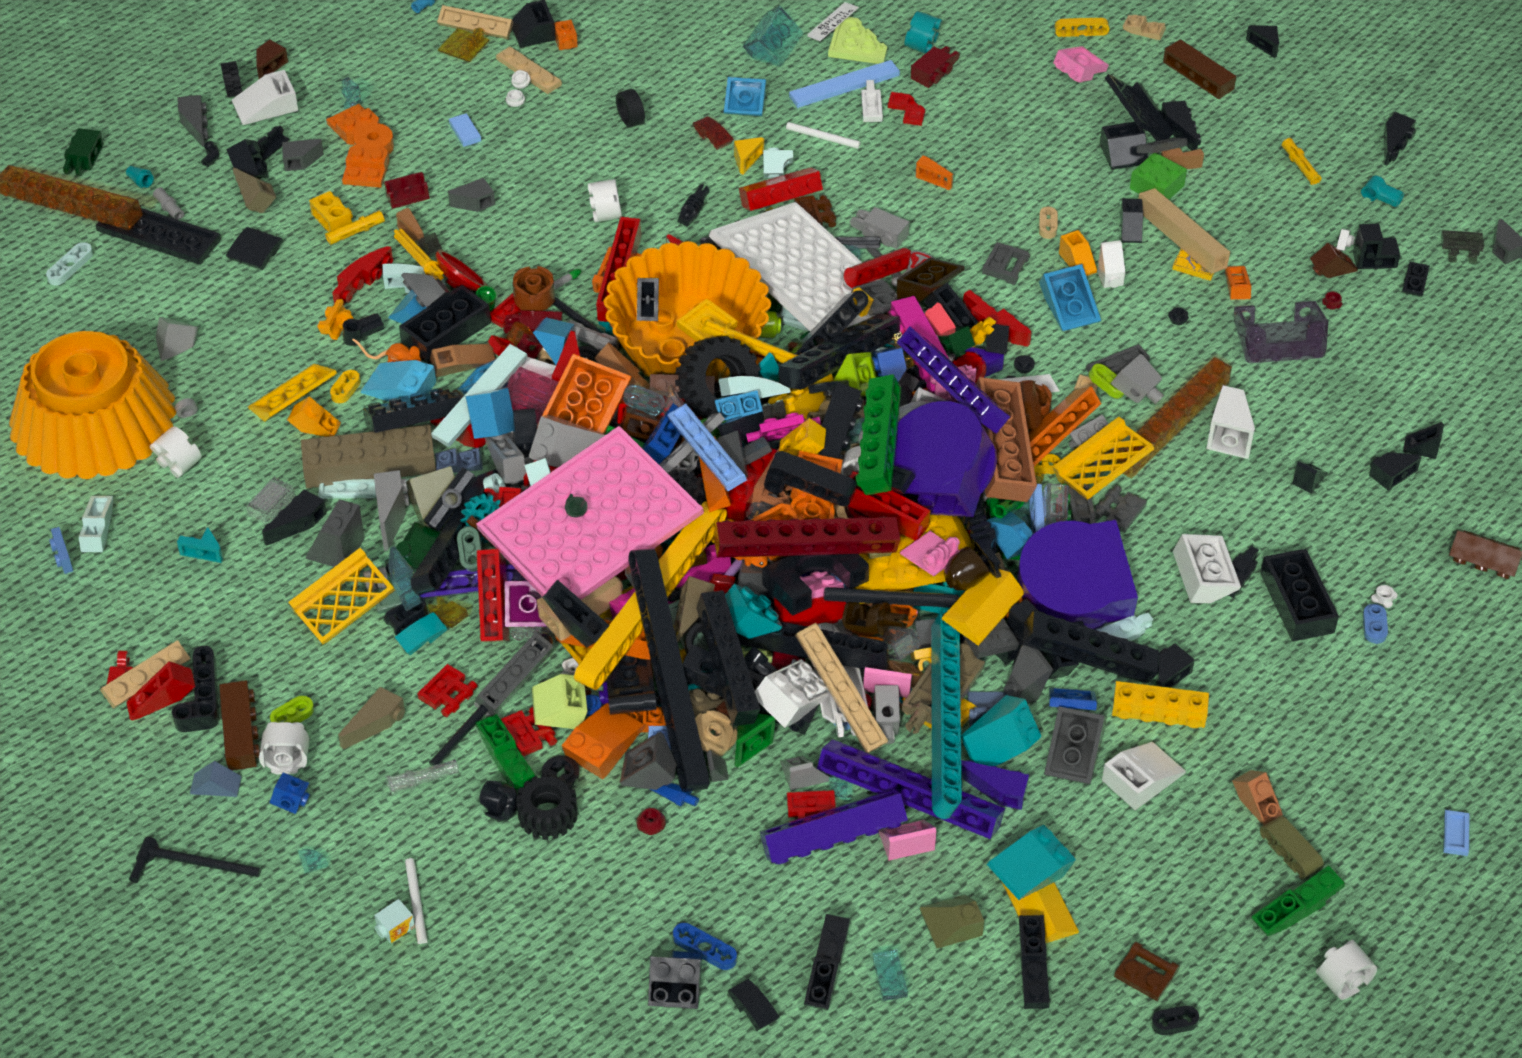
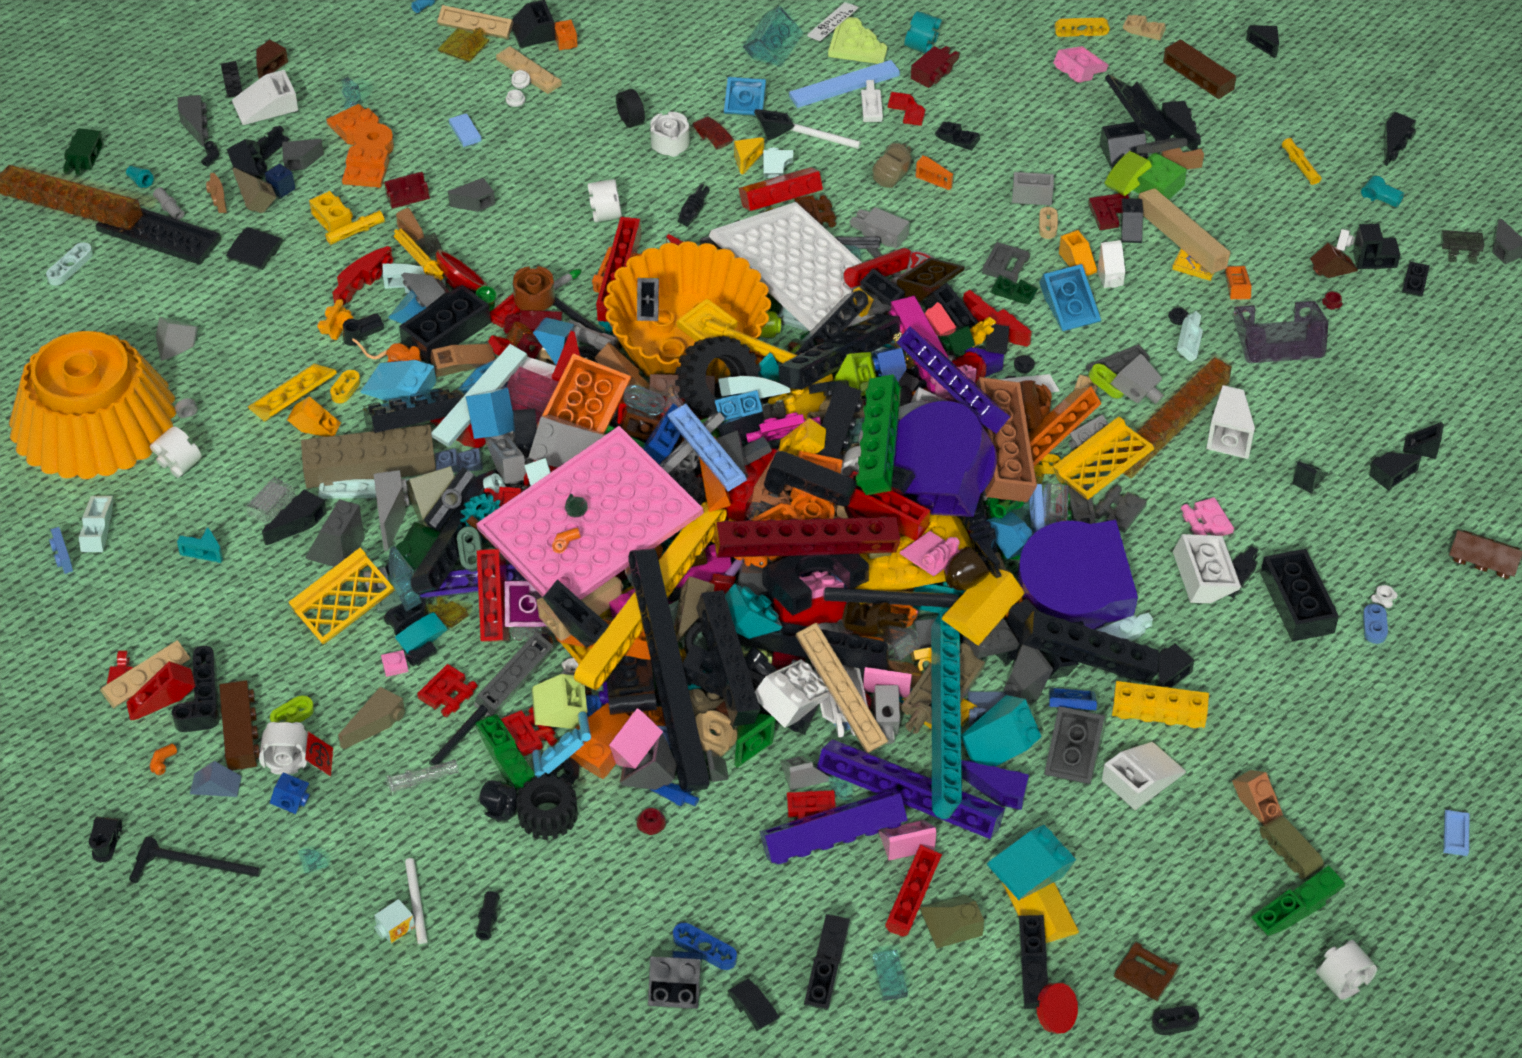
none -> black piece [89,816,122,863]
none -> orange arm [149,744,177,775]
none -> medium nougat slope [206,173,227,213]
none -> dark blue brick [265,164,295,199]
none -> red sticker [305,731,334,777]
none -> bright pink plate [381,650,408,677]
none -> black pin [406,641,437,667]
none -> black pin [475,891,500,940]
none -> medium azure plate [532,712,591,778]
none -> orange arm [552,528,581,554]
none -> bright pink slope [609,708,663,769]
none -> white brick [650,112,690,157]
none -> black slope [754,109,795,140]
none -> black slope [860,268,905,306]
none -> dark tan piece [872,143,912,188]
none -> red brick [885,845,942,937]
none -> black slope [935,122,980,151]
none -> dark green slope [990,275,1038,304]
none -> light grey slope [1012,172,1054,205]
none -> red tile [1037,983,1078,1034]
none -> dark red plate [1088,193,1130,231]
none -> lime slope [1104,151,1152,196]
none -> light aqua hinge [1177,311,1203,362]
none -> bright pink plate [1181,497,1234,536]

